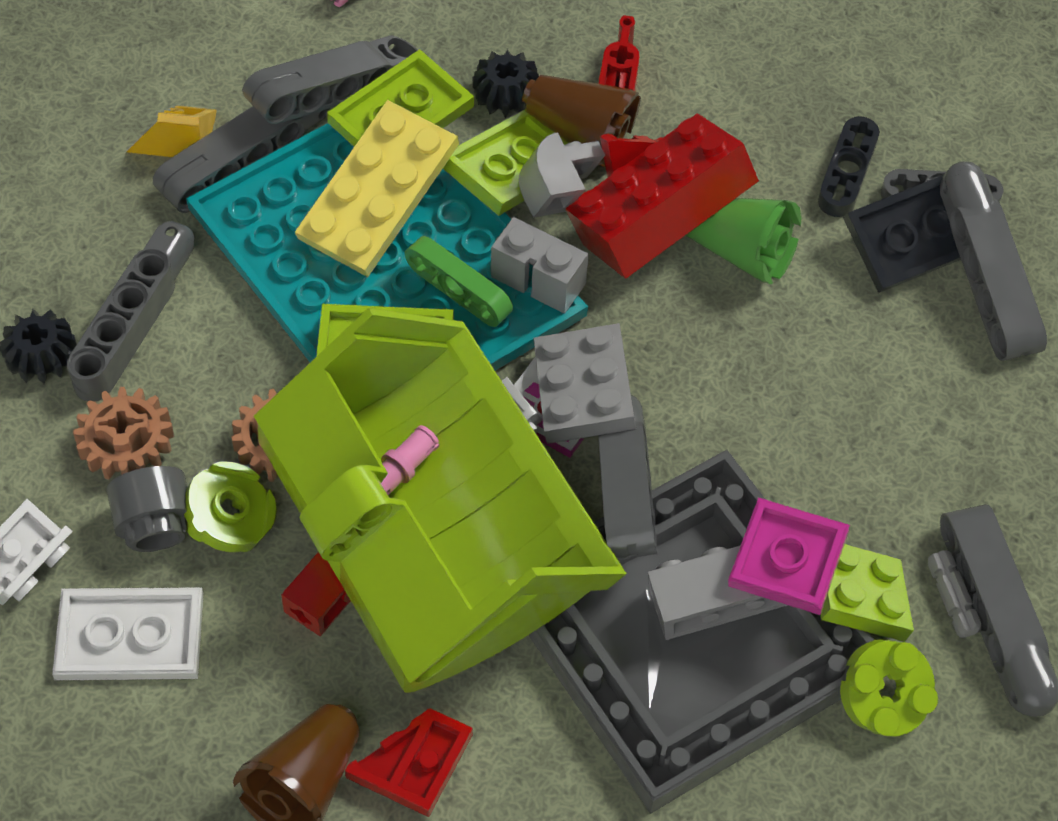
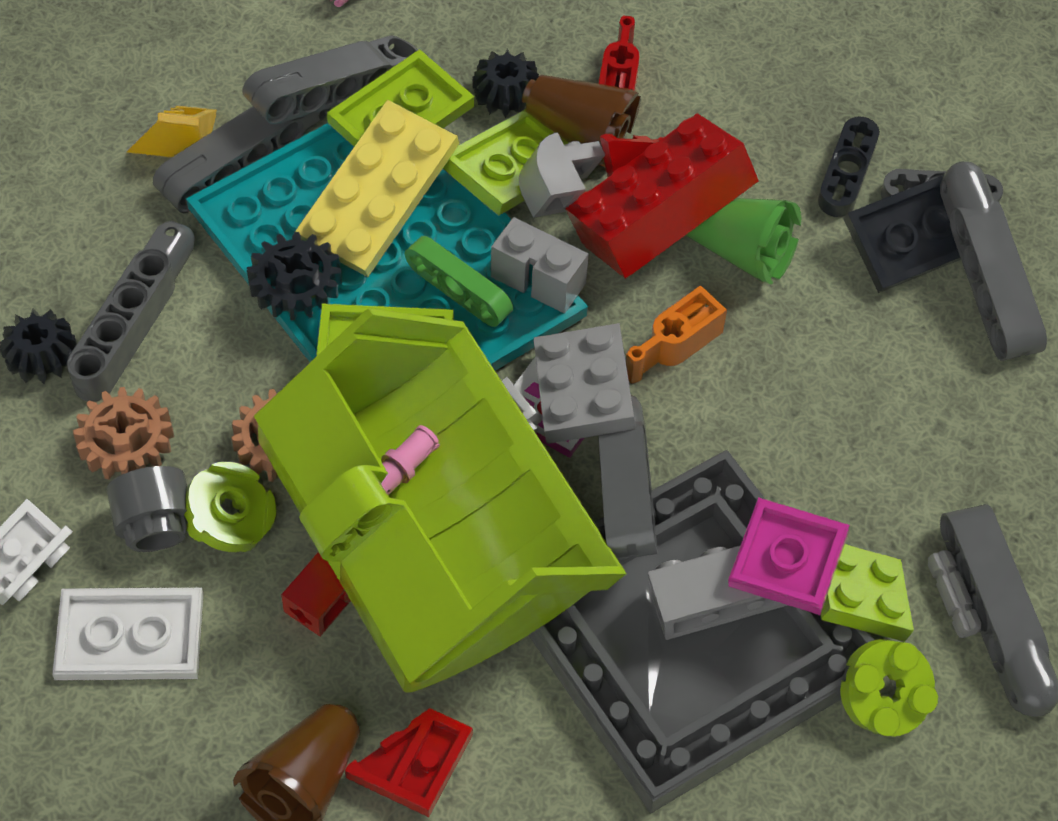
none -> black gear [247,232,342,320]
none -> orange piece [626,285,727,384]

